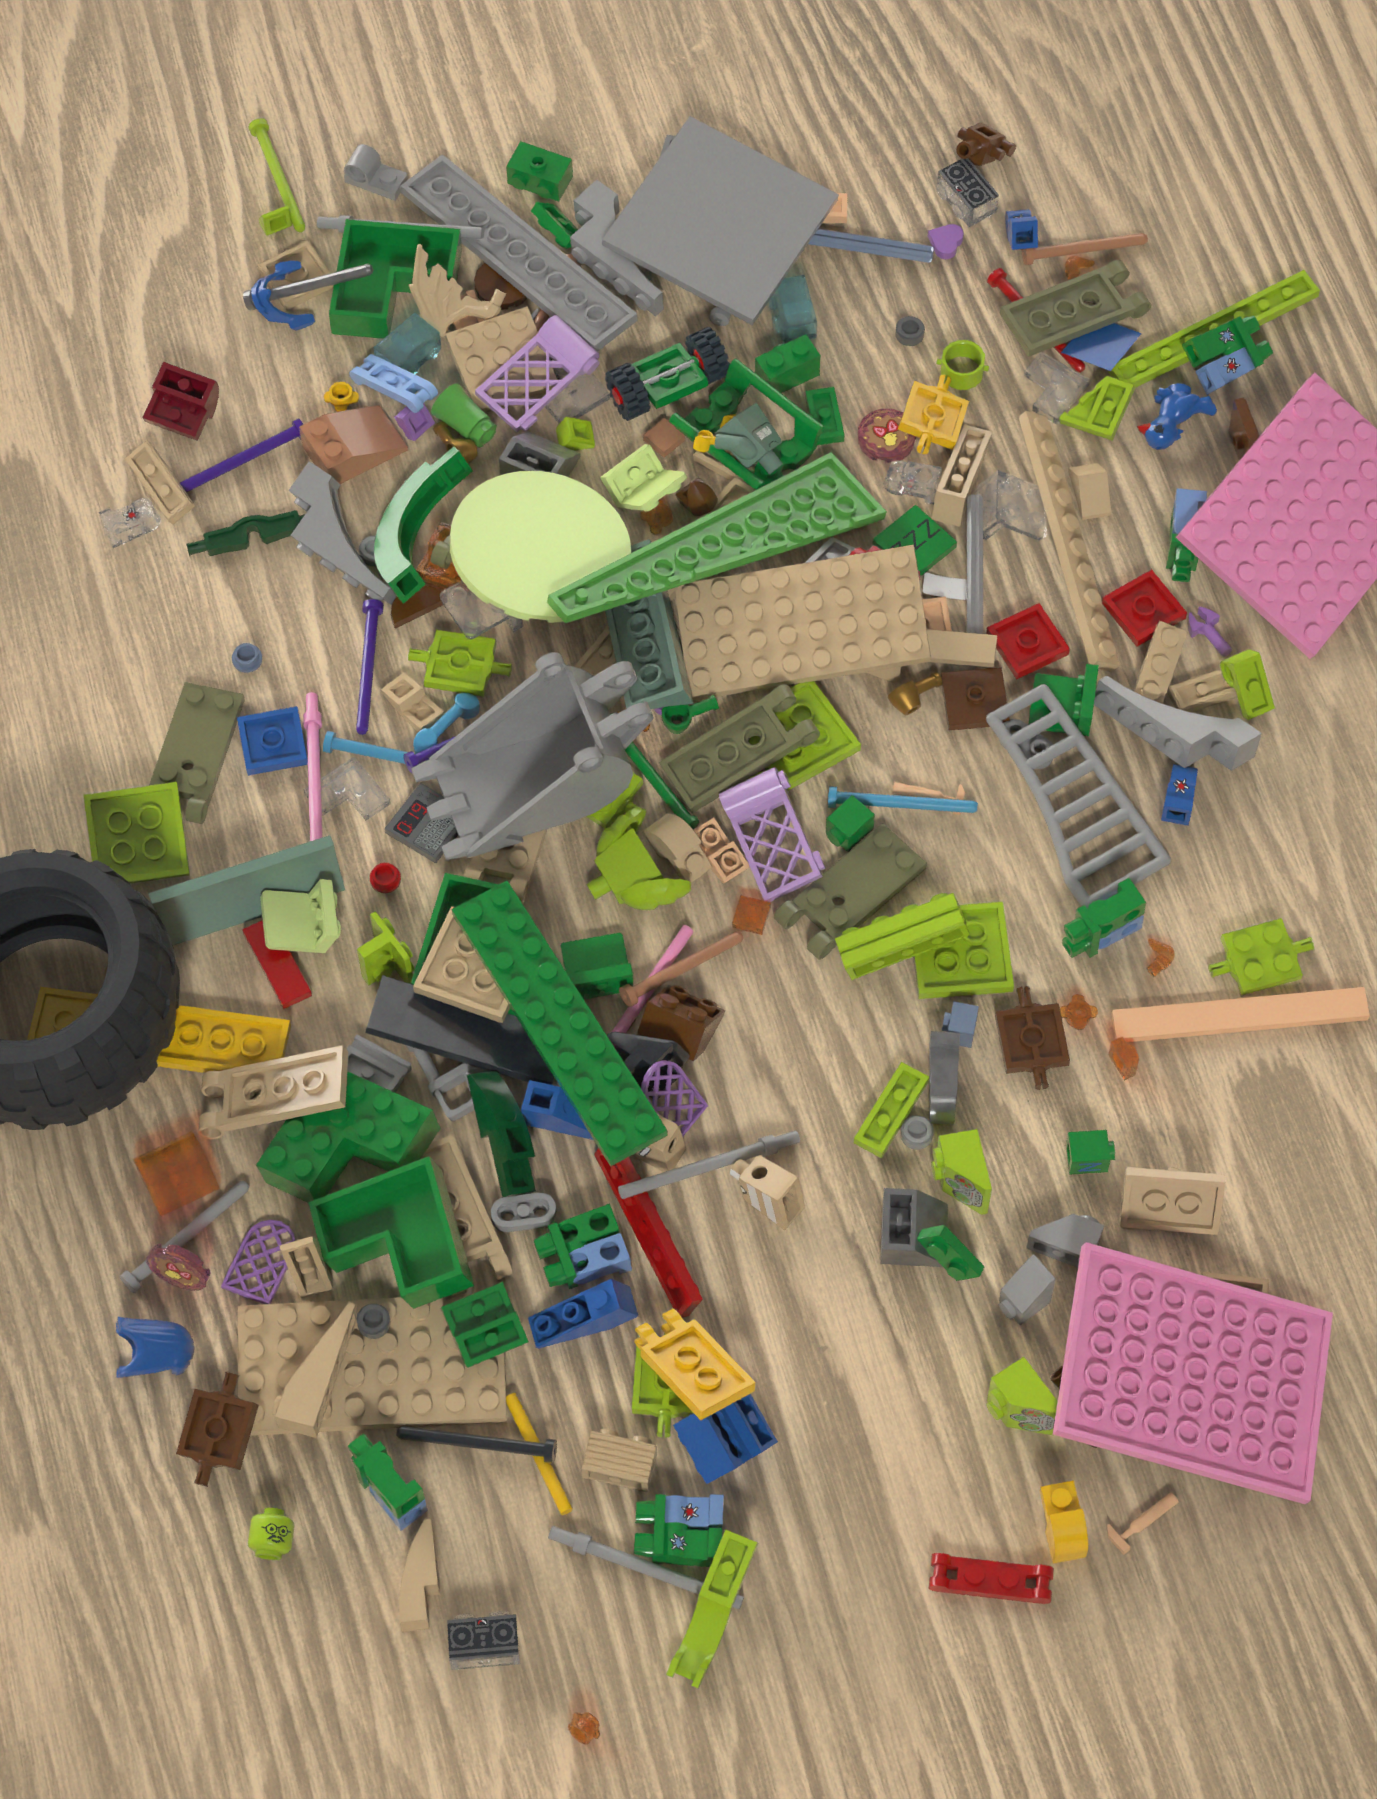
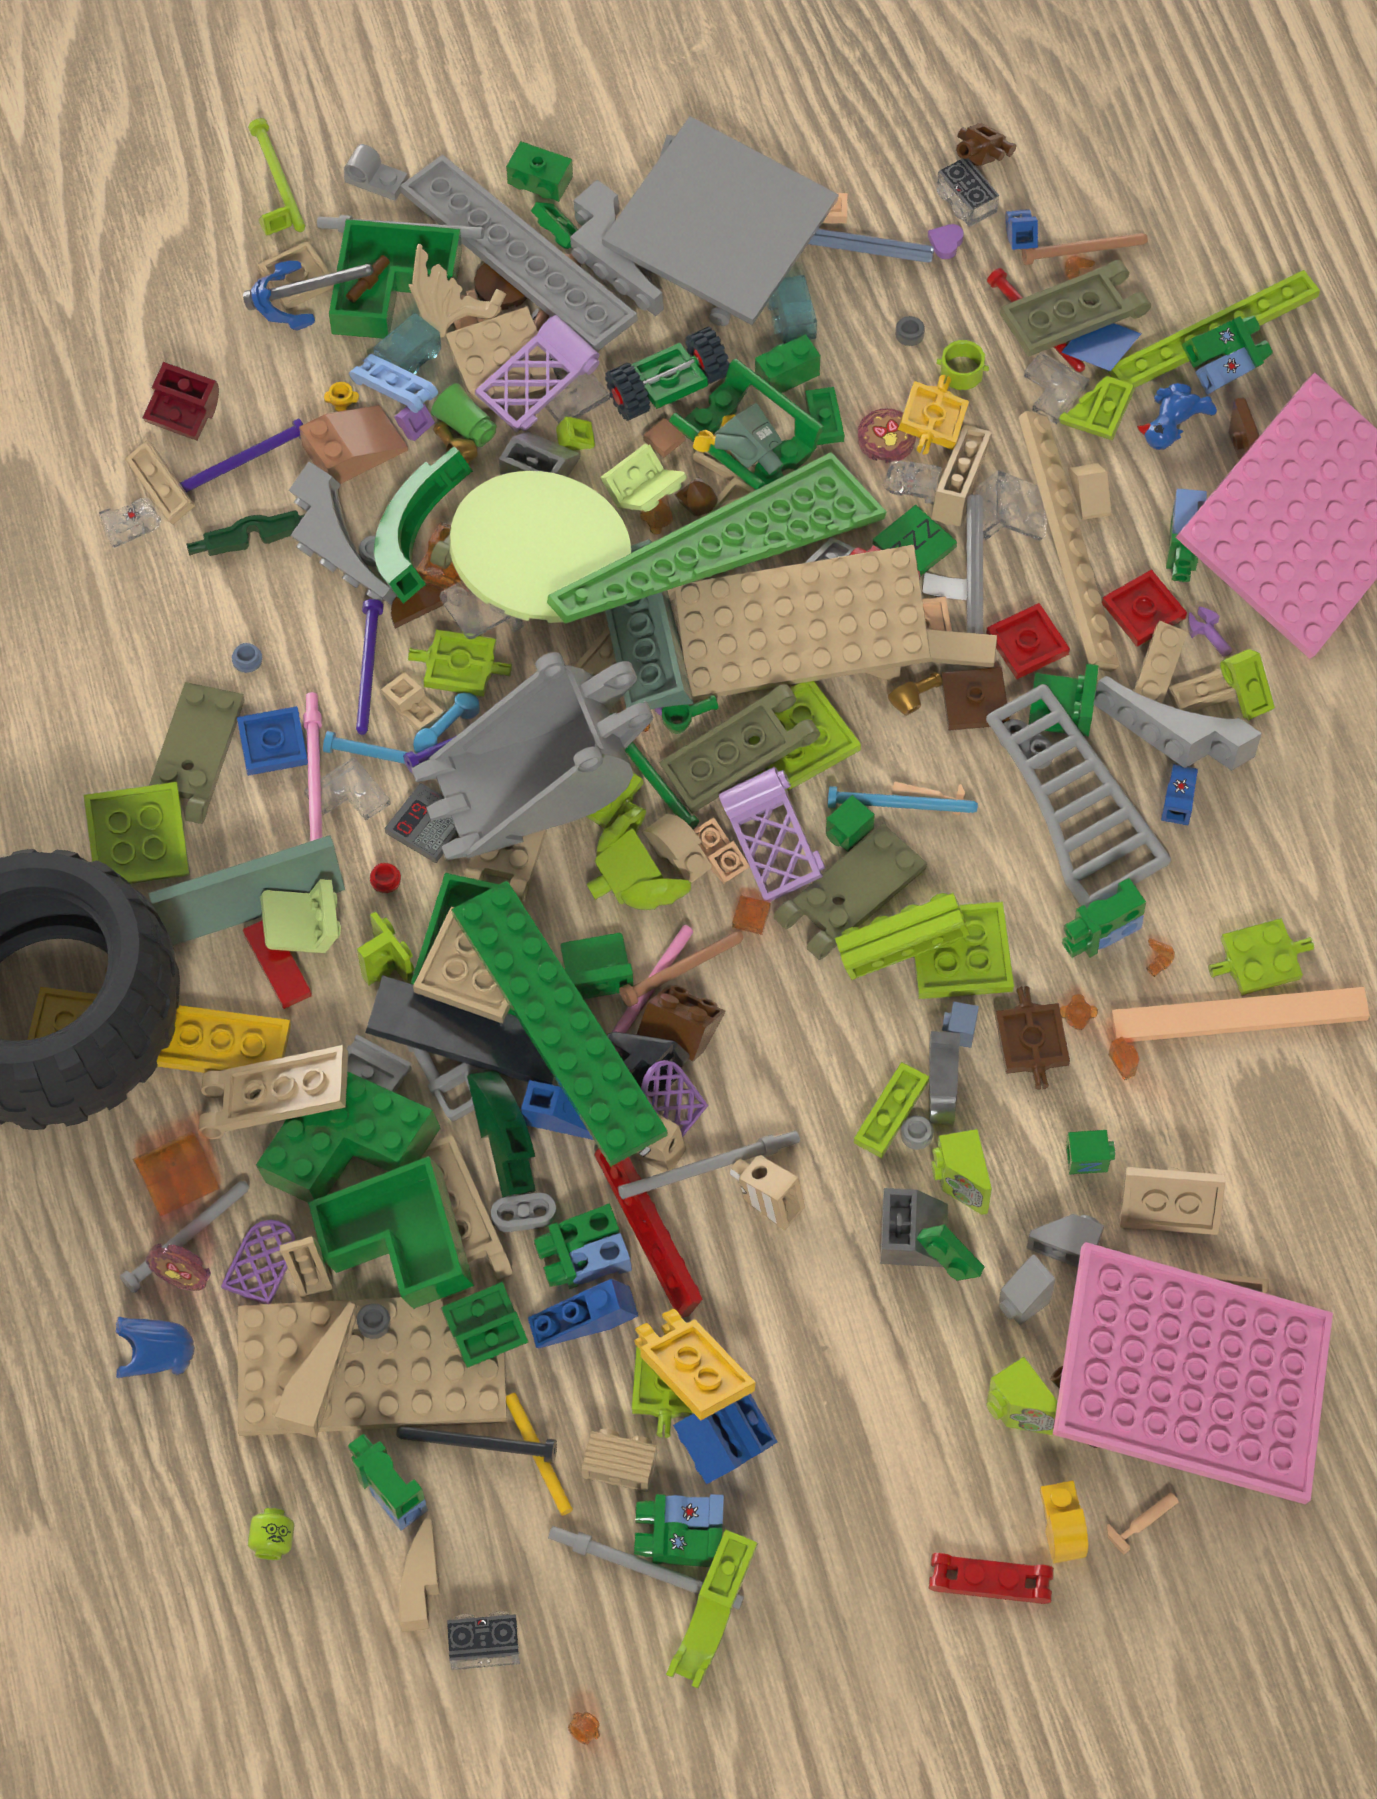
reddish brown plate [176,1372,259,1487] -> none
none -> reddish brown bar [346,255,390,303]

